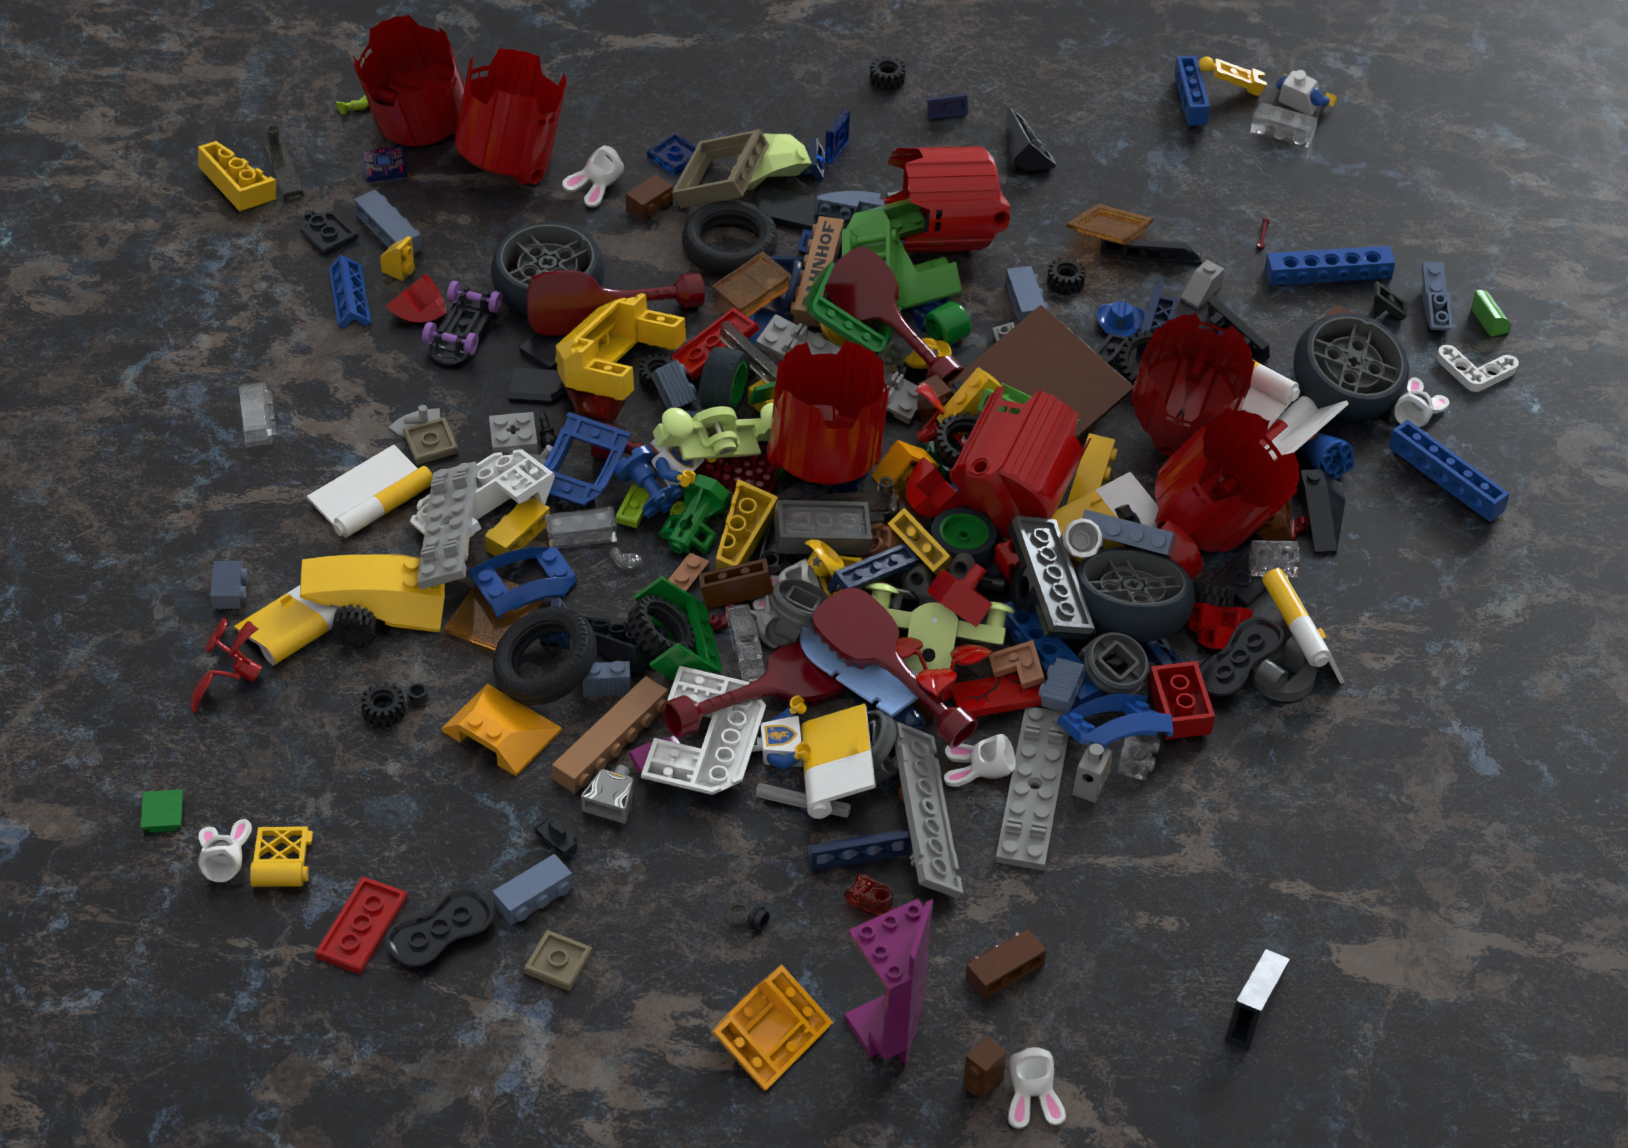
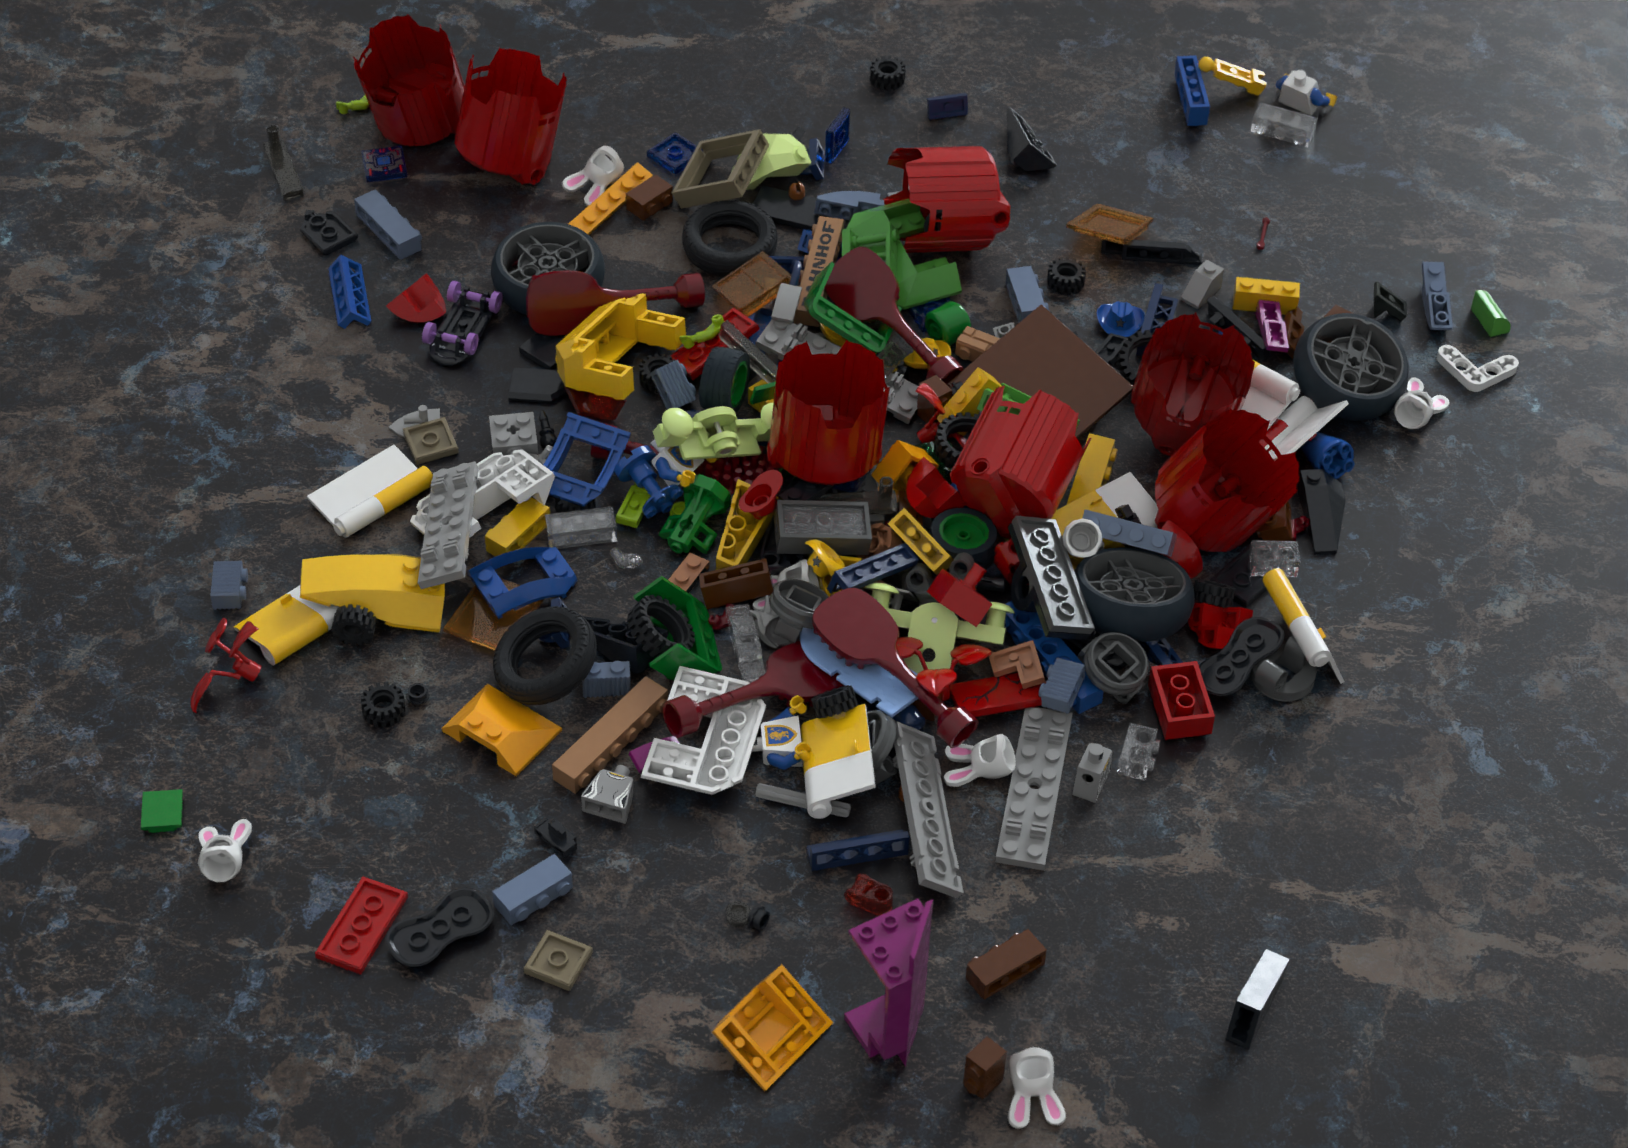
yellow wedge [198,141,276,211] -> none
clear brick [239,382,276,447] -> none
yellow piece [250,827,313,887] -> none
yellow slope [380,236,415,281] -> none
blue wedge [1057,694,1173,749] -> none
blue brick [1264,246,1396,286] -> none
blue brick [1389,419,1510,522] -> none
none -> light orange plate [569,162,653,235]
none -> lime arm [680,314,725,349]
none -> red piece [738,470,783,520]
none -> light grey slope [771,283,802,324]
none -> dark orange hinge [789,182,805,200]
none -> black tyre [811,685,858,719]
none -> medium nougat brick [955,326,1000,362]
none -> yellow brick [1233,277,1300,315]
none -> magenta slope [1255,300,1289,352]
none -> reddish brown hinge [1284,307,1305,359]

